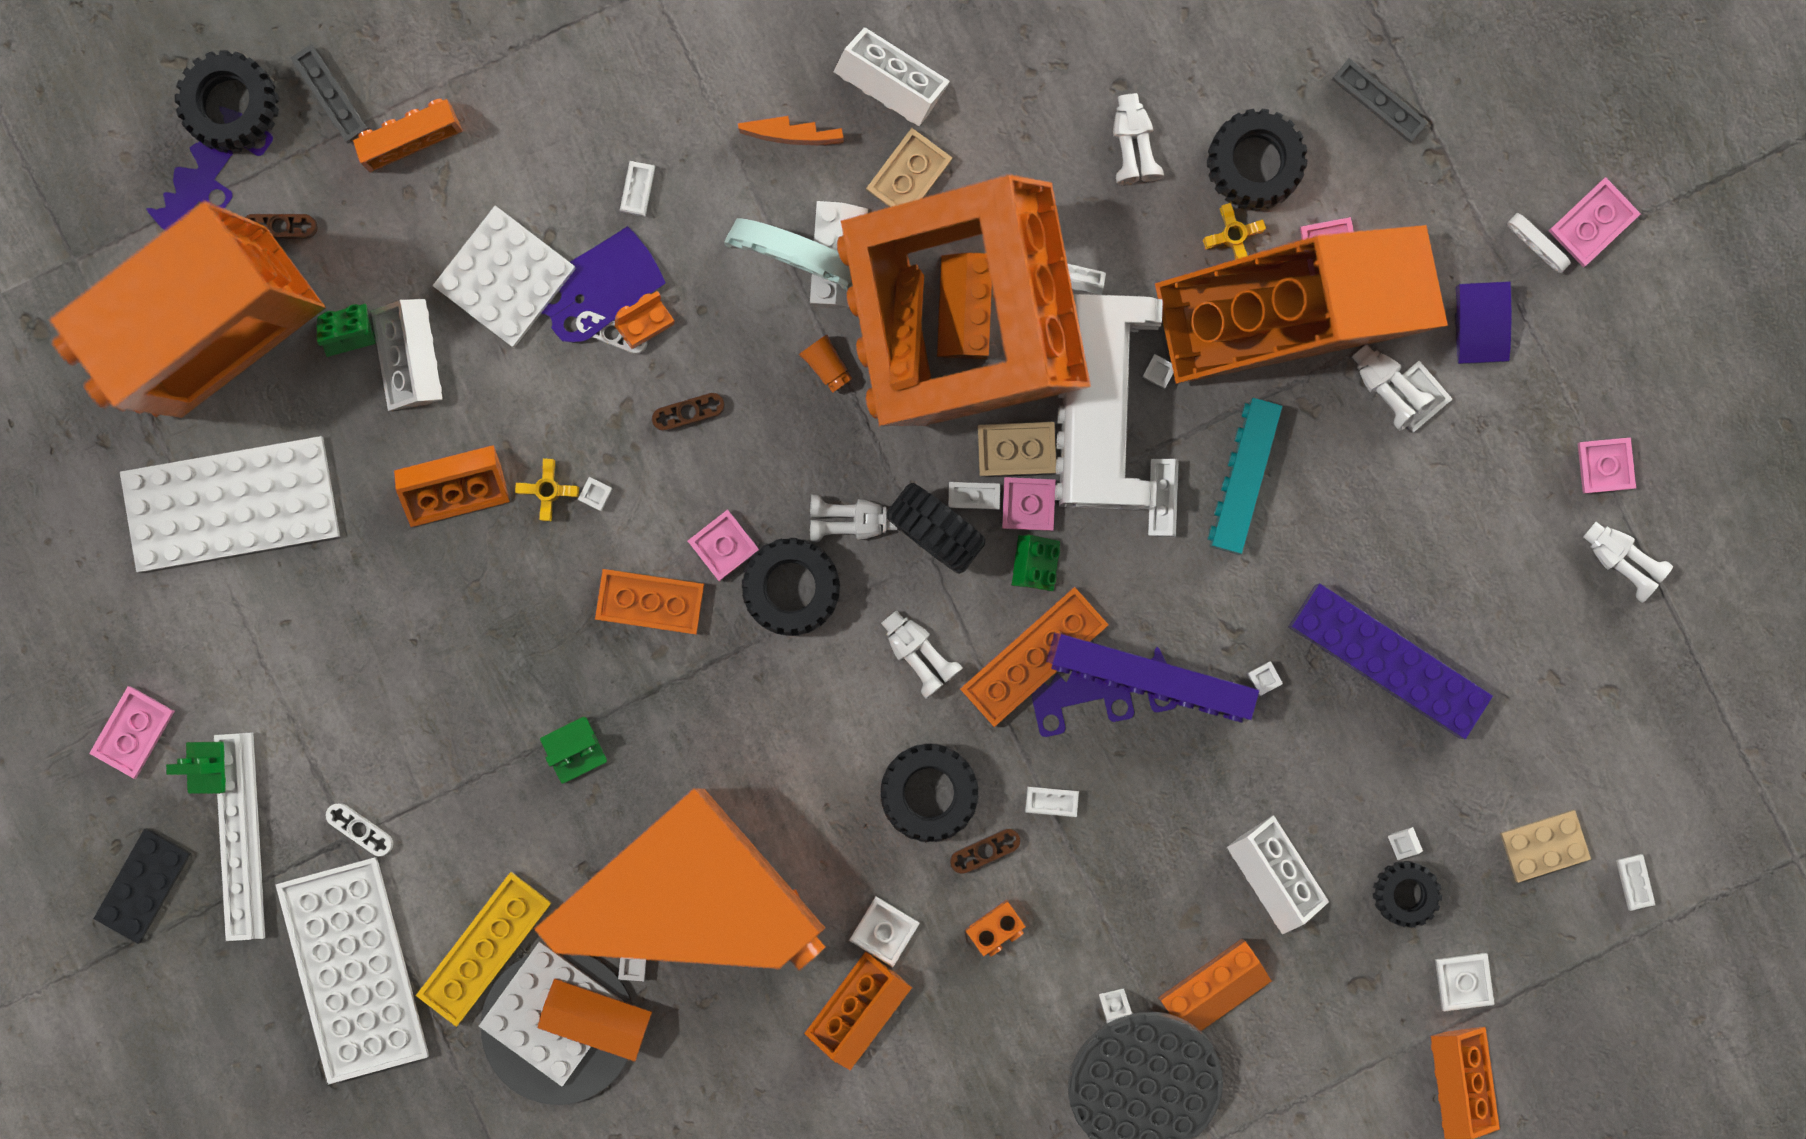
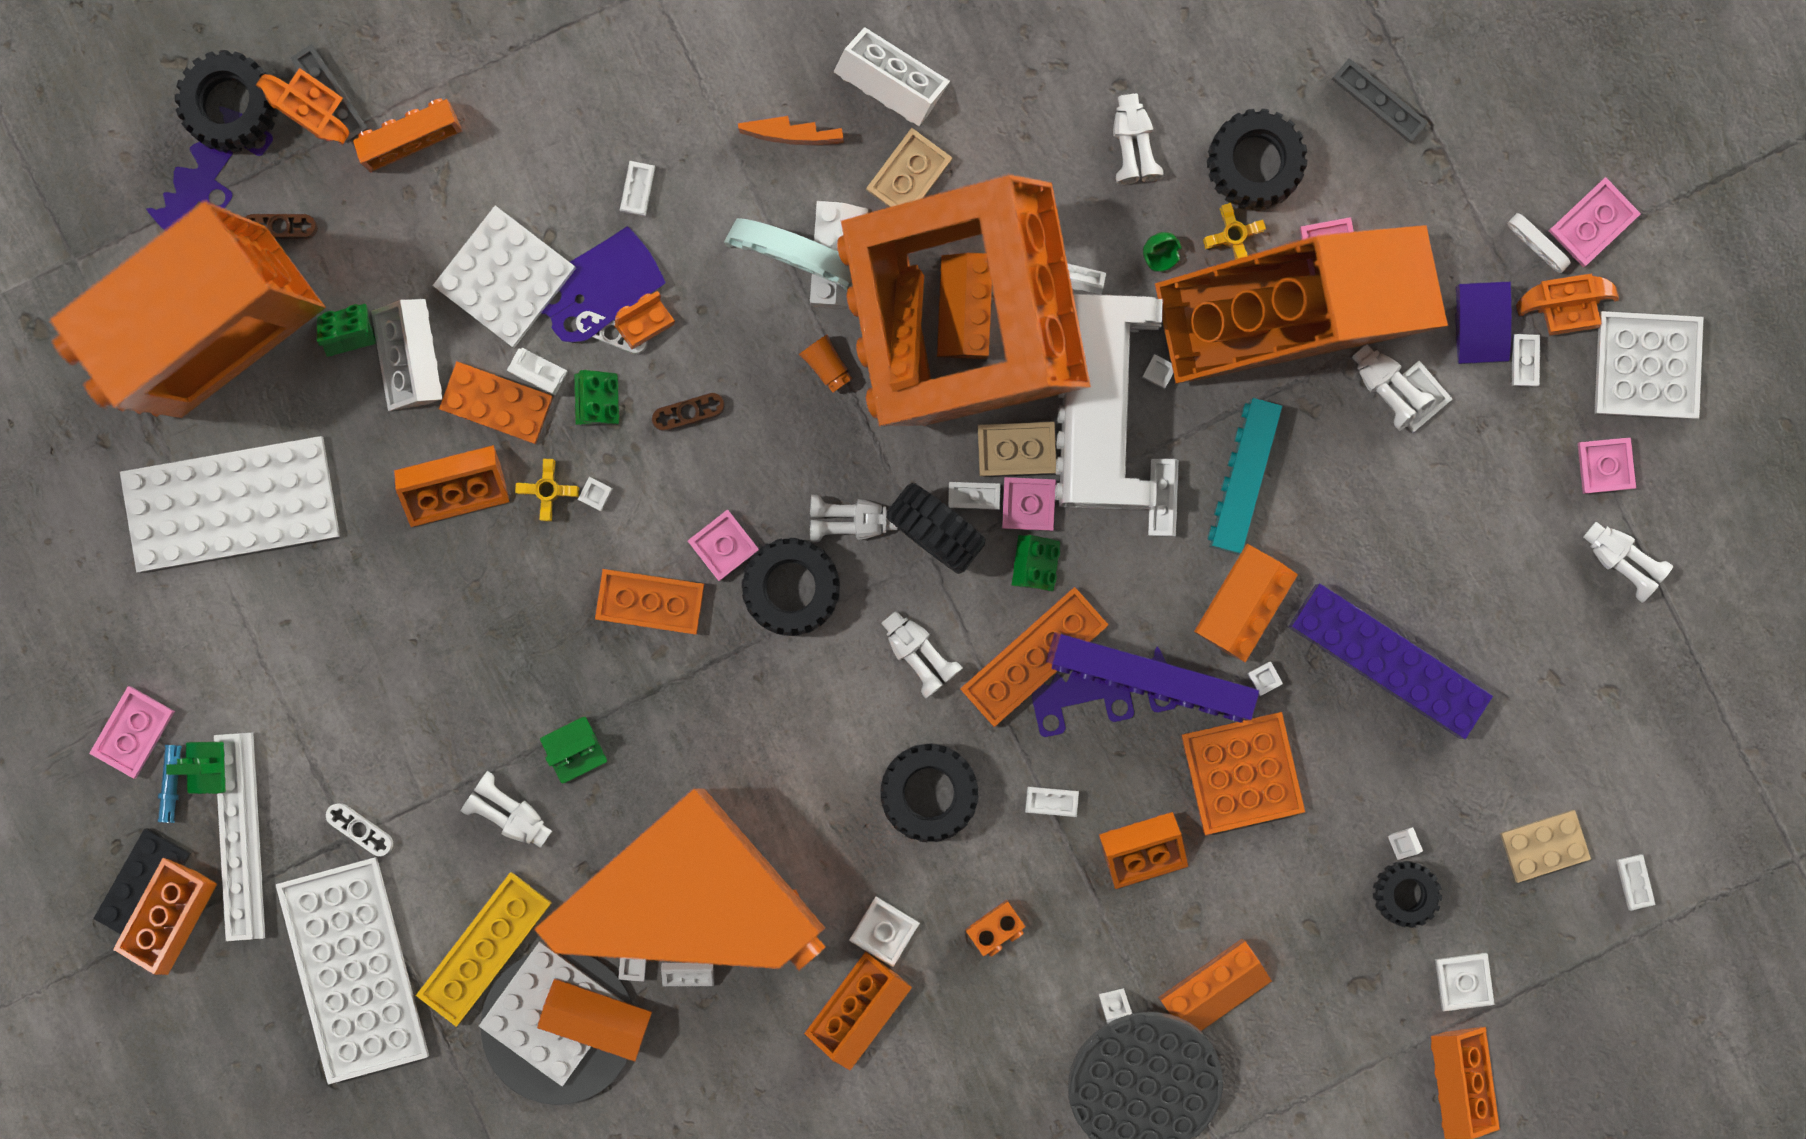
reddish brown beam [950,829,1020,874] -> none
white slope [1227,815,1329,935] -> none
none -> orange slope [113,858,217,975]
none -> dark azure pin [157,745,182,823]
none -> orange plate [255,68,350,145]
none -> orange plate [439,361,553,444]
none -> white piece [460,771,552,848]
none -> white hinge [507,348,568,396]
none -> green bracket [574,370,619,425]
none -> white plate [661,962,714,986]
none -> orange slope [1099,812,1188,889]
none -> green hair [1143,232,1182,272]
none -> orange plate [1181,712,1305,835]
none -> orange slope [1194,544,1298,662]
none -> white plate [1512,334,1540,387]
none -> orange plate [1516,274,1619,336]
none -> white plate [1595,311,1703,419]

